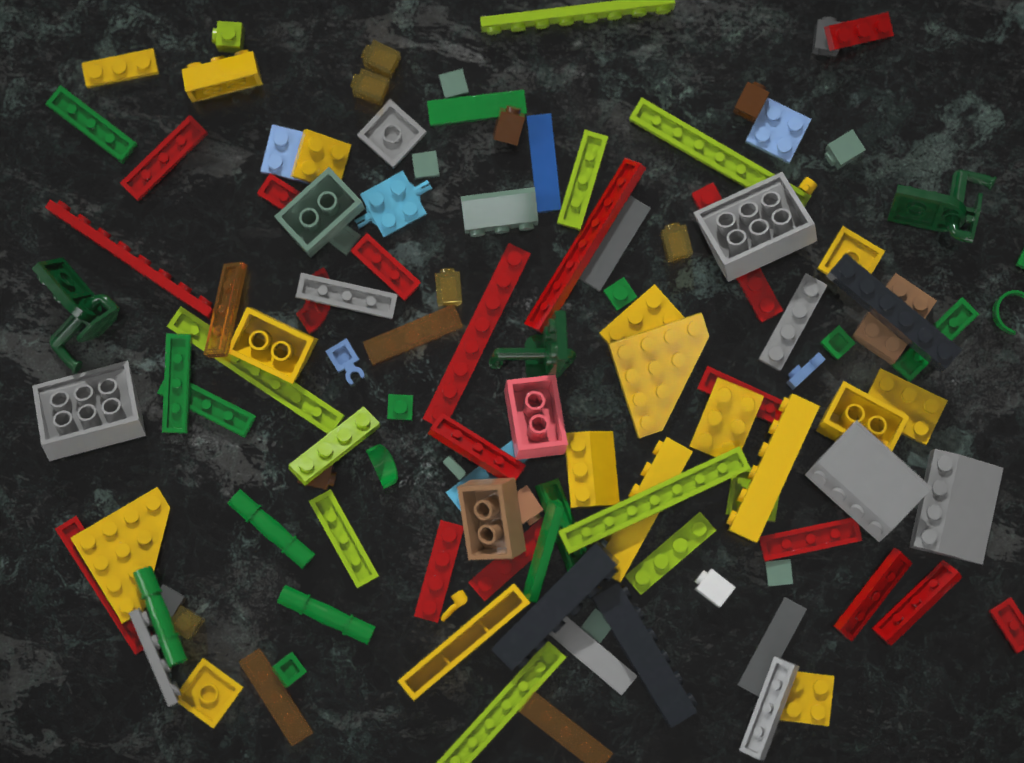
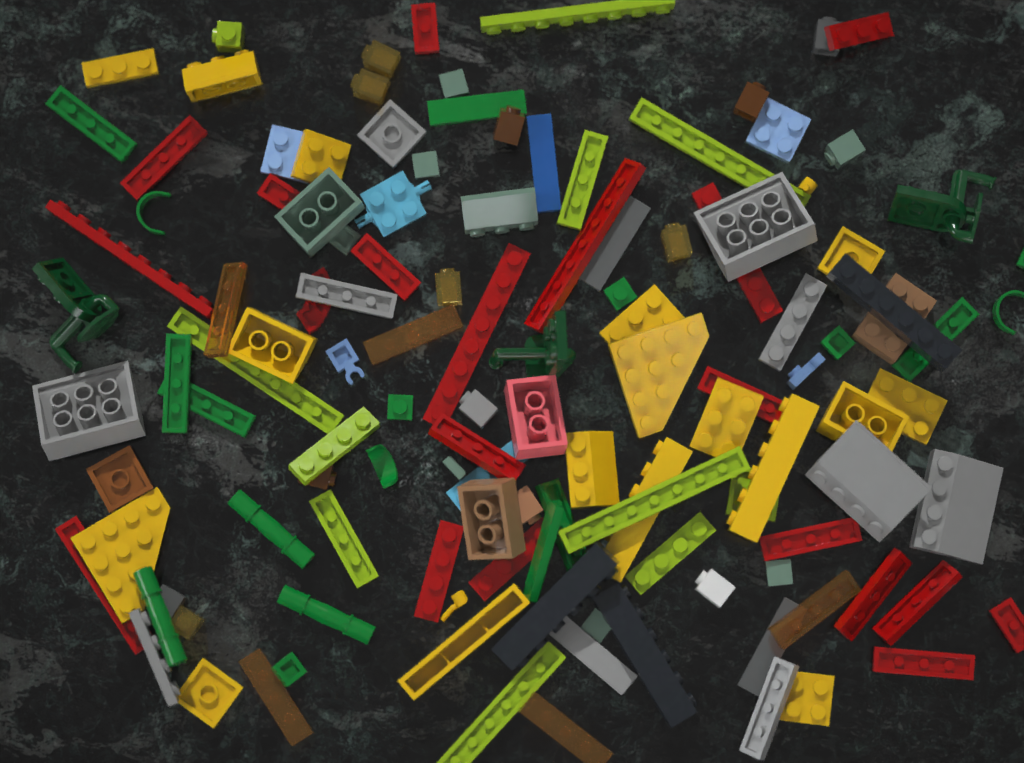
none -> dark orange plate [86,445,154,513]
none -> green helmet [136,191,171,235]
none -> red plate [411,3,439,55]
none -> light grey brick [459,389,498,429]
none -> clear orange tile [768,570,861,650]
none -> red plate [872,647,975,680]

